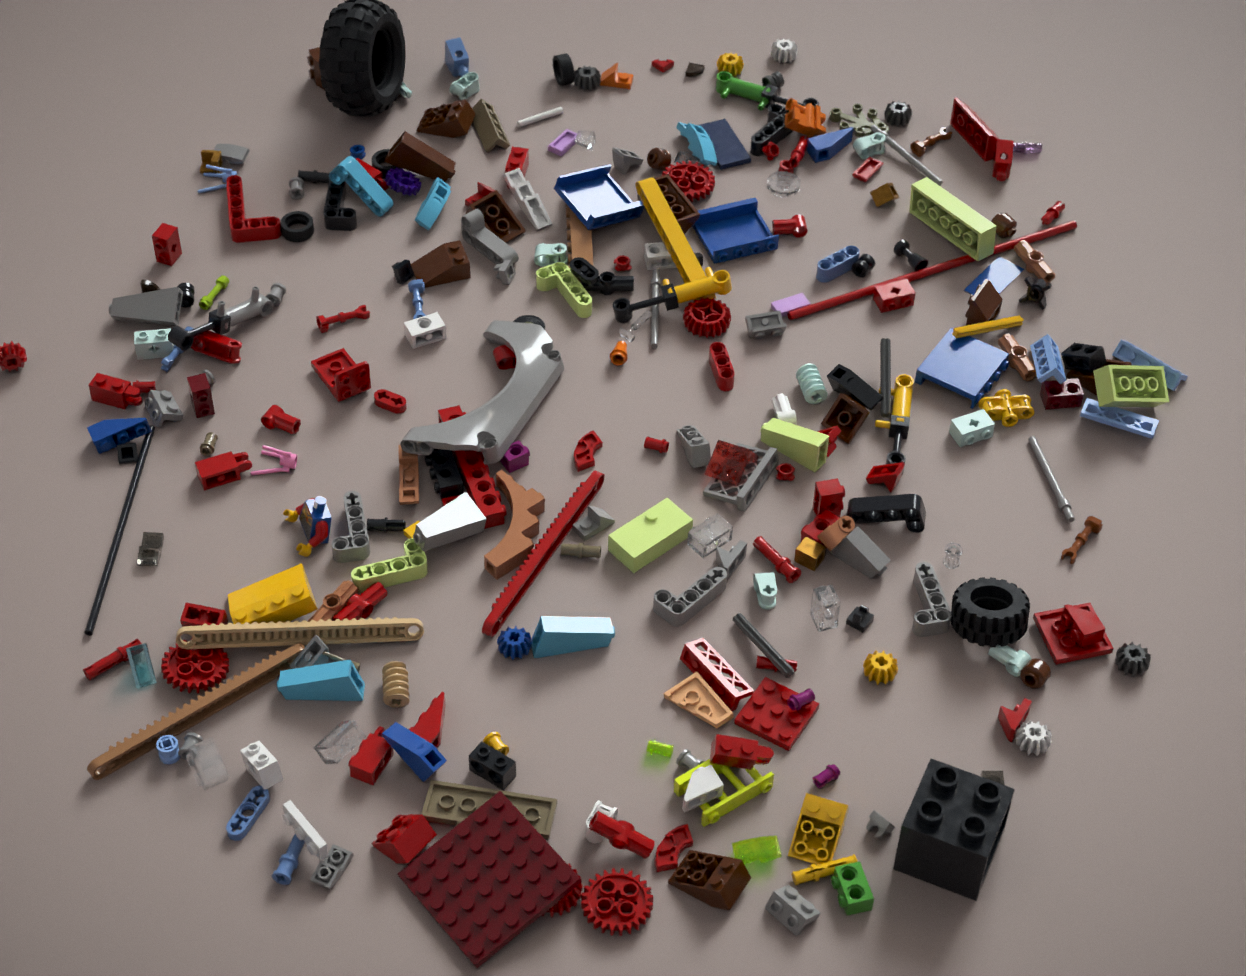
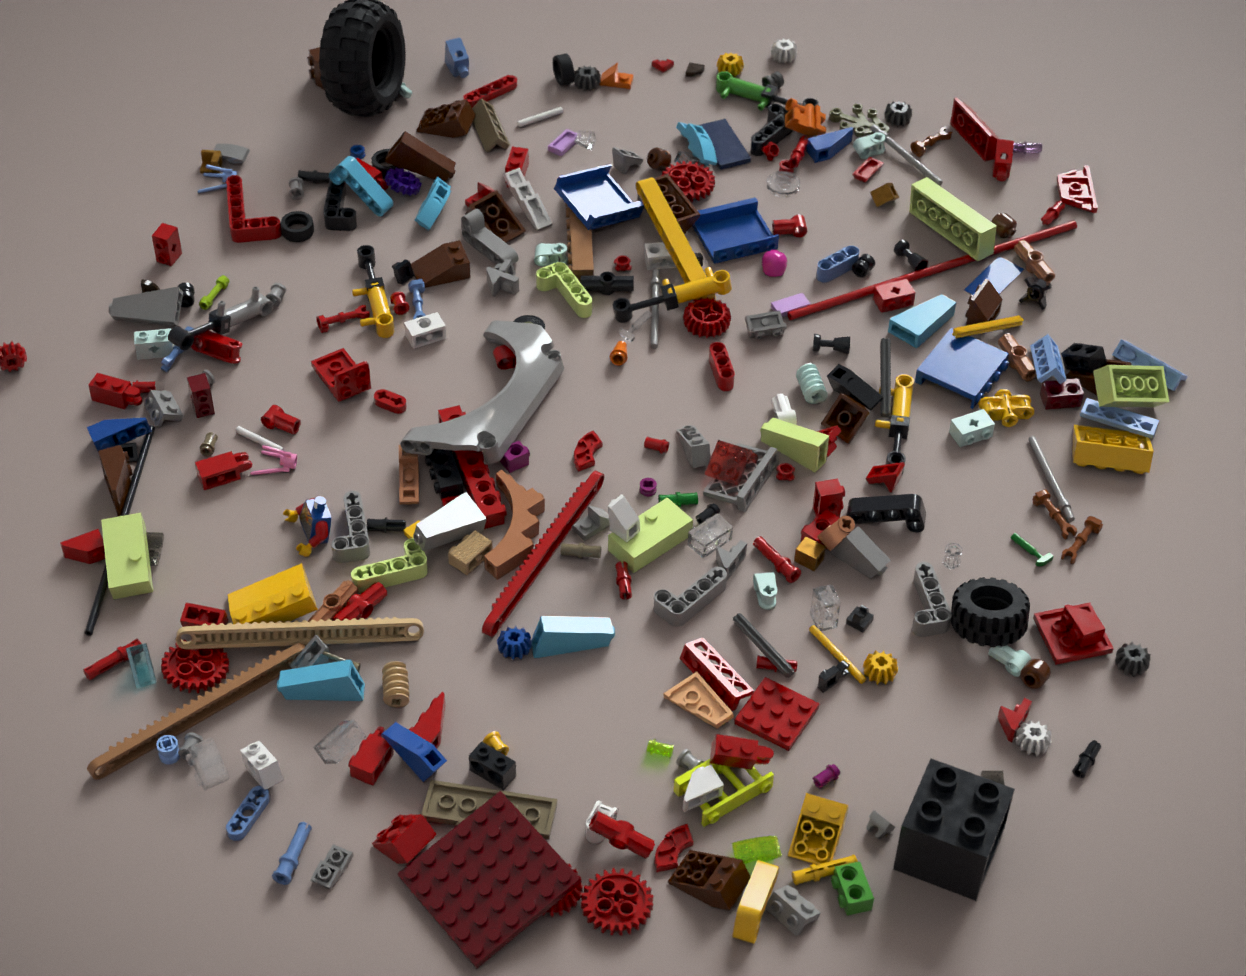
white plate [282,800,328,861] -> none
light aqua piece [449,72,480,100] -> none
black plate [570,257,599,285] -> none
magenta pin [787,688,815,711] -> none
none -> red slope [60,529,105,564]
none -> reddish brown slope [98,445,133,517]
none -> yellowish green brick [101,512,153,599]
none -> white bar [235,426,285,451]
none -> yellow piece [352,245,394,338]
none -> red bush [390,291,410,315]
none -> tan brick [448,530,493,575]
none -> red beam [463,75,517,108]
none -> light grey slope [486,267,519,297]
none -> white slope [608,494,641,542]
none -> red pin [615,561,632,600]
none -> magenta bush [640,478,657,497]
none -> green pin [658,492,698,507]
none -> black pin [695,503,720,526]
none -> yellow beam [732,860,779,944]
none -> dark pink hair [762,250,787,277]
none -> yellow bar [809,625,867,684]
none -> black piece [813,334,850,354]
none -> black plate [818,660,850,693]
none -> medium azure slope [888,294,956,348]
none -> green piece [1011,533,1054,567]
none -> dark orange piece [1032,489,1077,540]
none -> wing [1056,166,1098,213]
none -> yellow slope [1072,424,1153,474]
none -> black axle [1072,740,1101,778]

